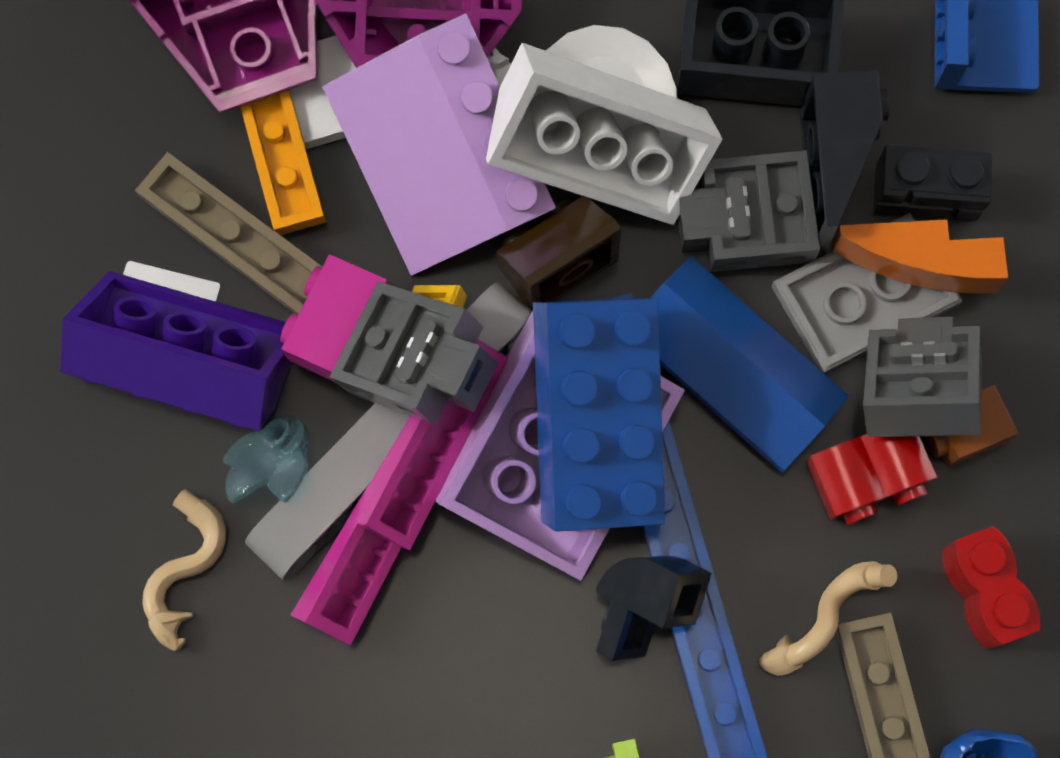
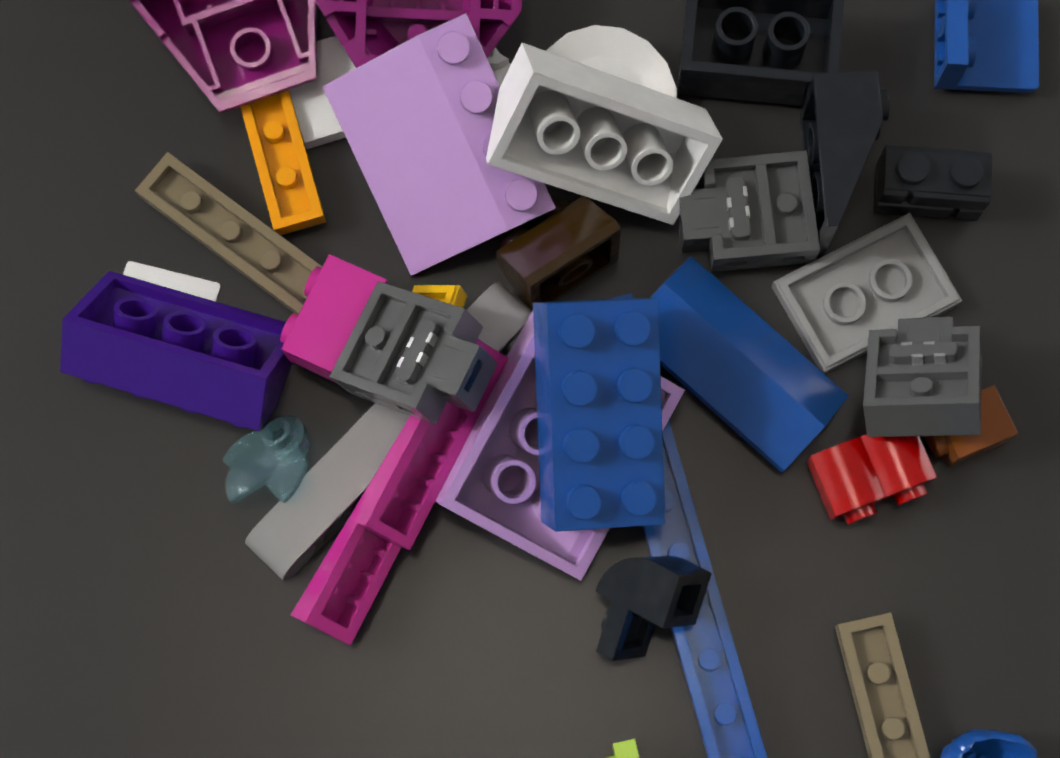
tan animal [142,489,226,652] -> none
tan animal [759,561,897,676] -> none
orange slope [832,220,1008,293] -> none
red brick [942,526,1040,650] -> none

